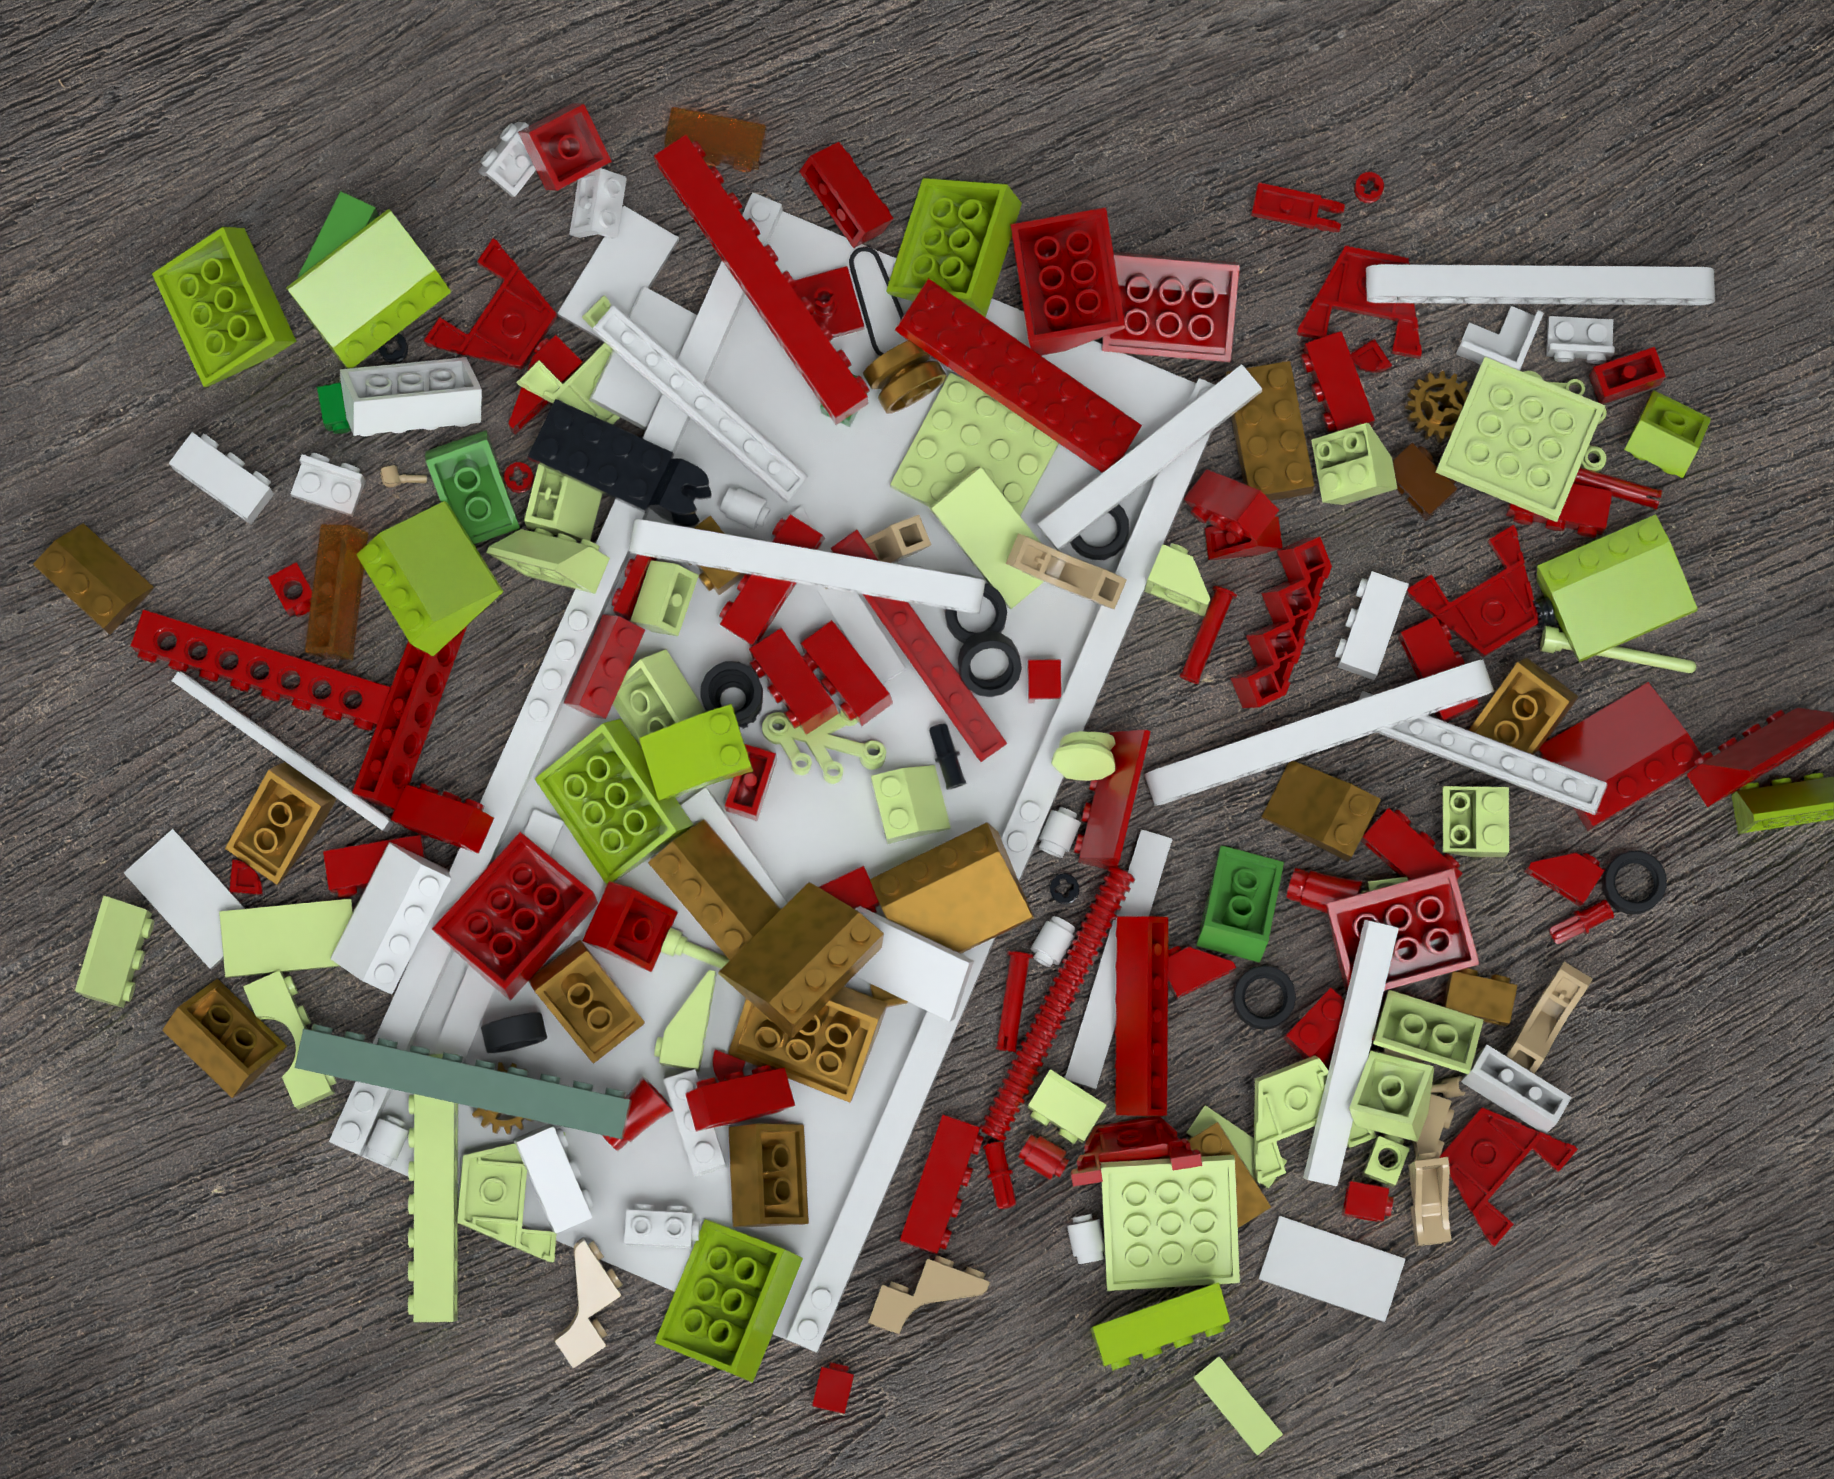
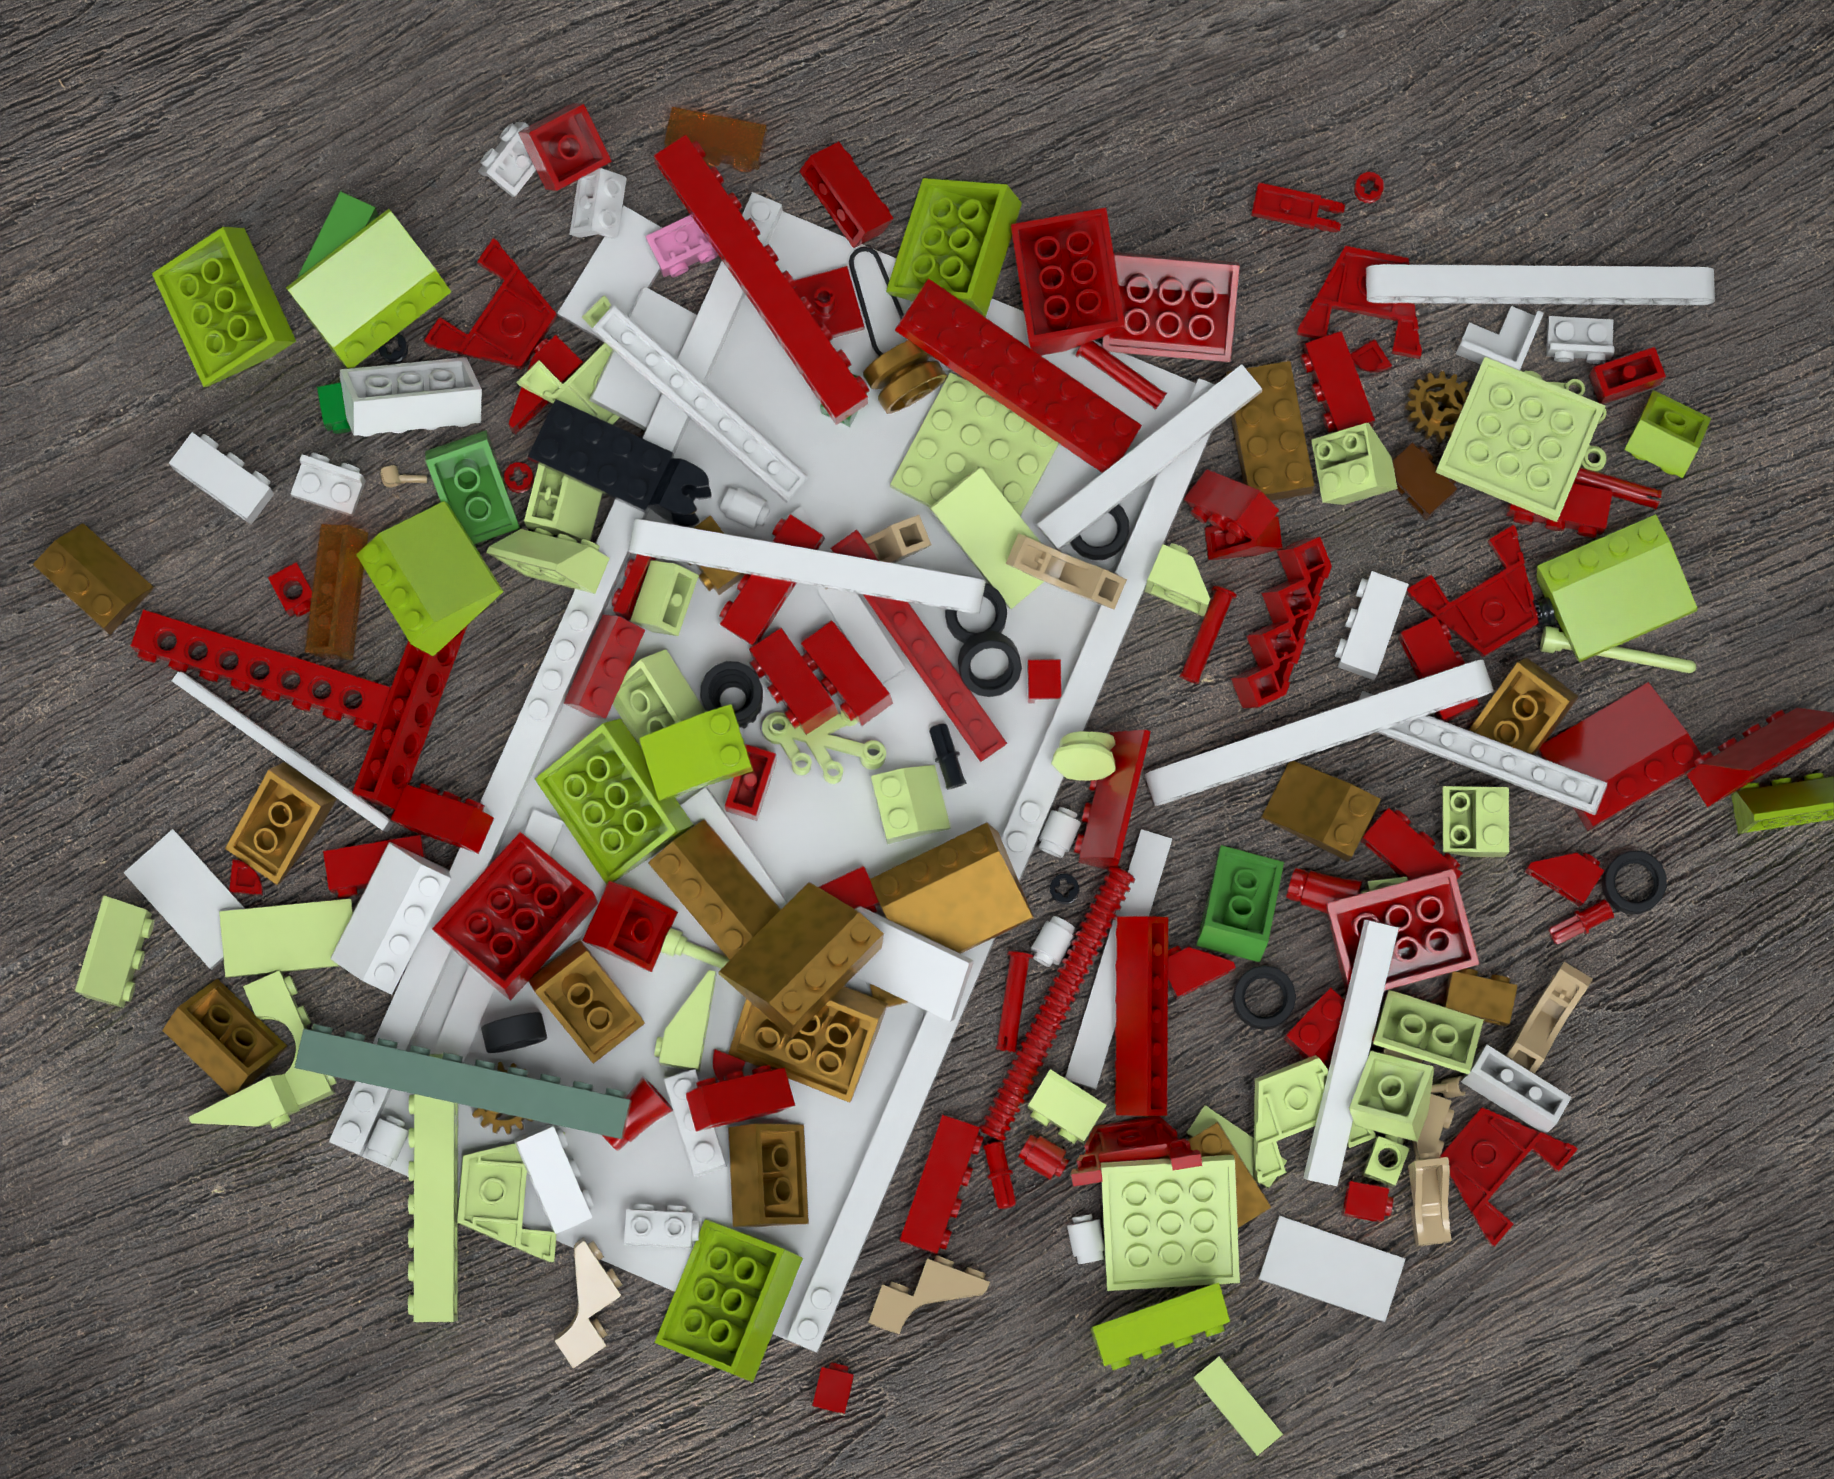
none -> yellowish green slope [188,1074,300,1129]
none -> bright pink bracket [645,215,718,277]
none -> red pin [1075,341,1167,410]

